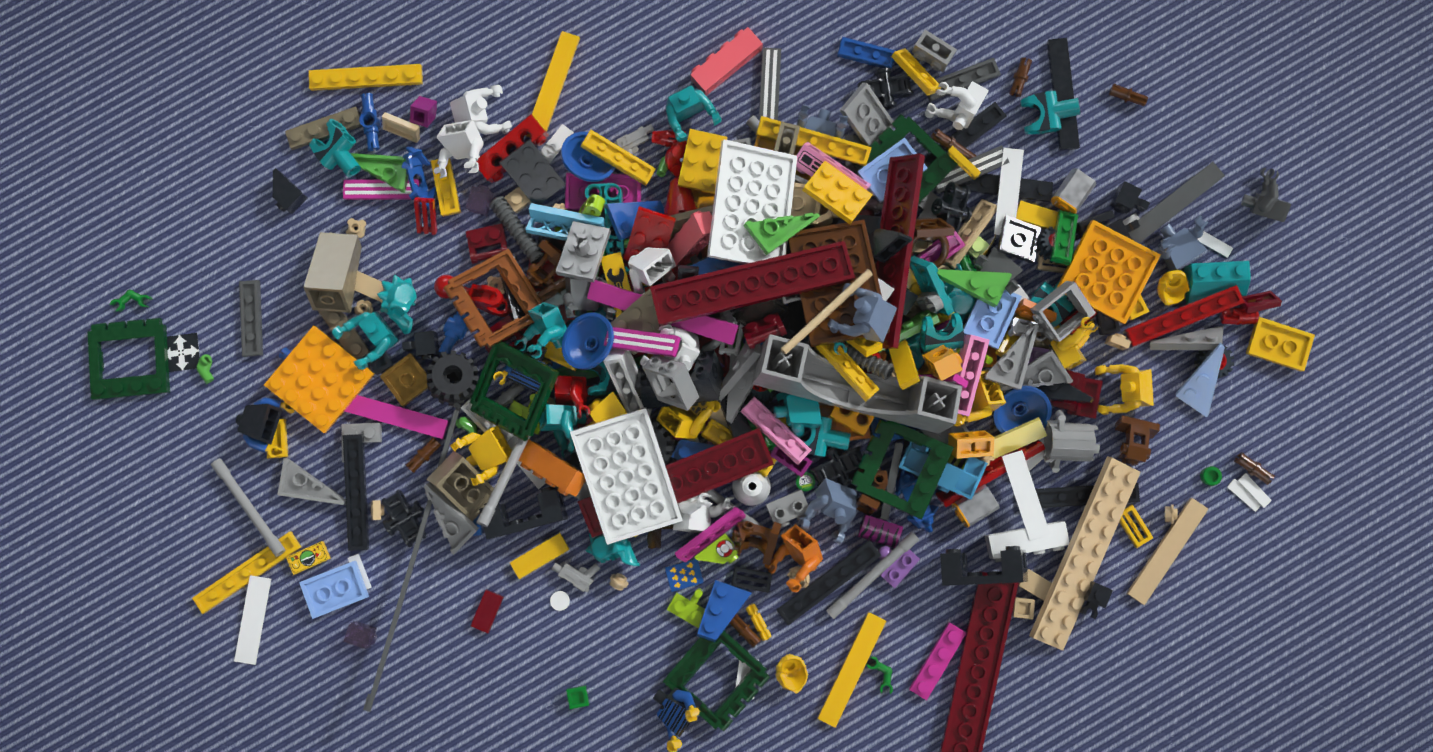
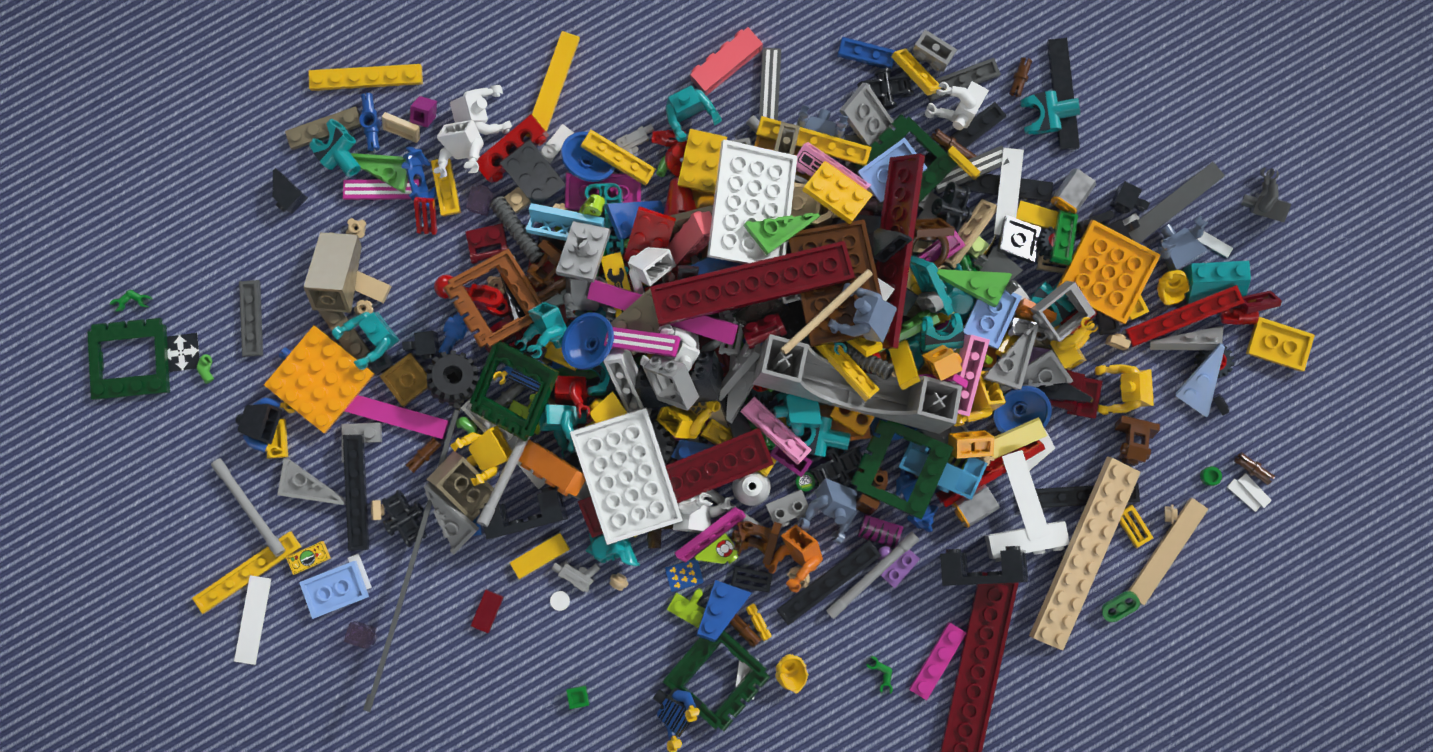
teal head [377,275,417,335] -> none
yellow tile [817,612,886,728] -> none
dark grey tile [880,443,903,520] -> none
tan plate [1012,597,1035,619] -> none
tan tile [1018,569,1052,601] -> none
light grey container [1043,410,1100,473] -> none
black brick [1080,581,1113,619] -> none
reddish brown axle [1109,83,1148,106] -> none
none -> green plate [1102,591,1140,622]
none -> black tile [1213,393,1230,415]

